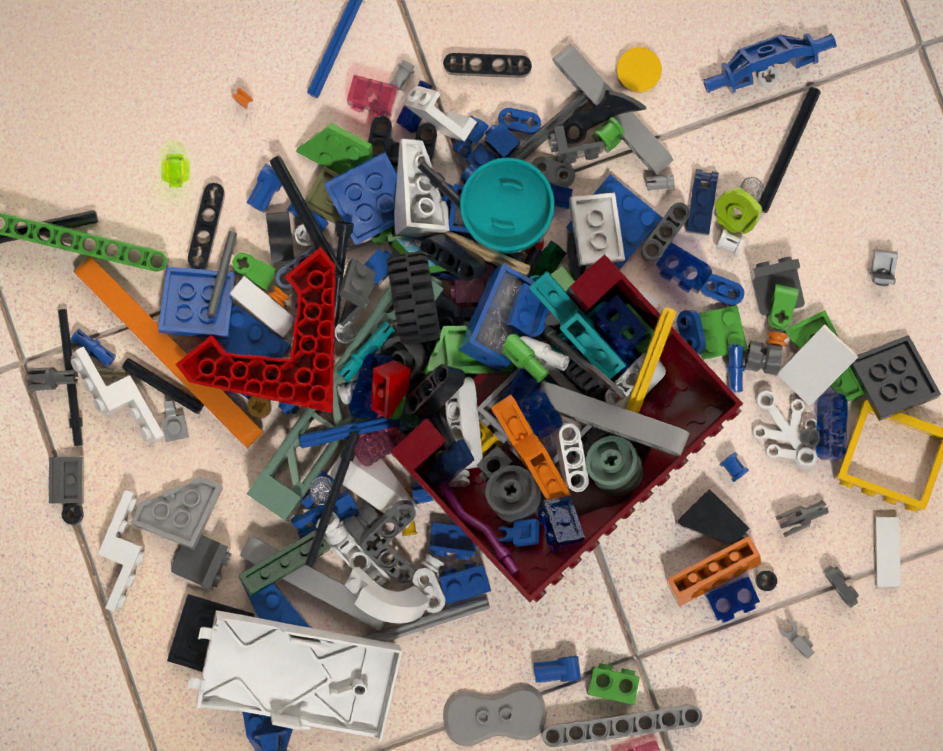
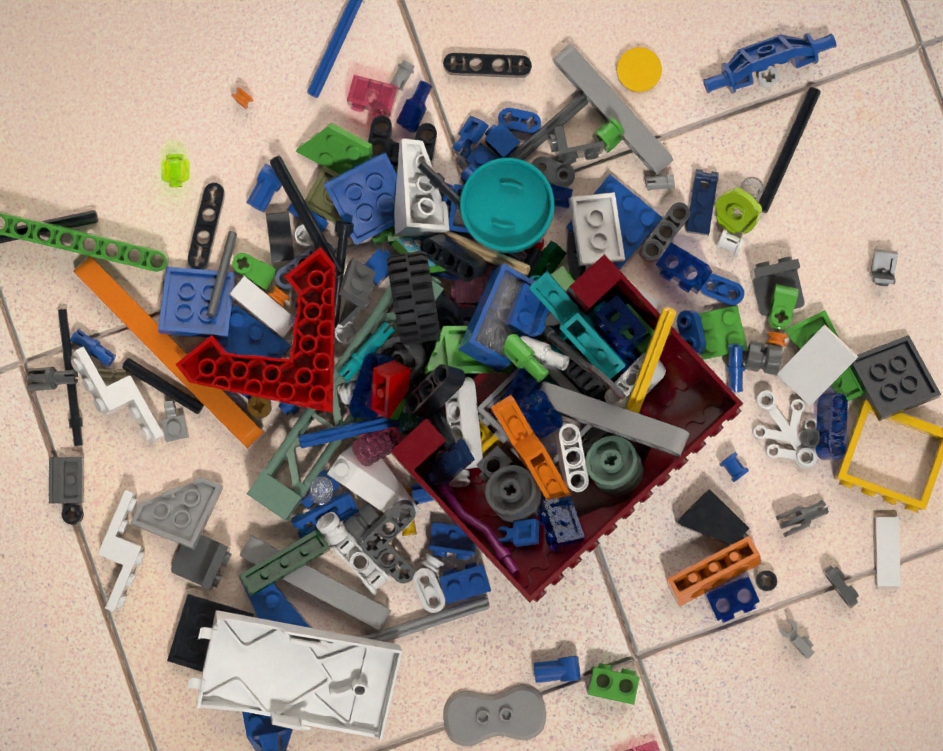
black bar [305,431,360,567] -> none
white arch [345,567,430,623] -> none
white panel [404,86,476,141] -> none
light grey beam [542,705,703,747] -> none
black piece [563,90,647,144] -> none

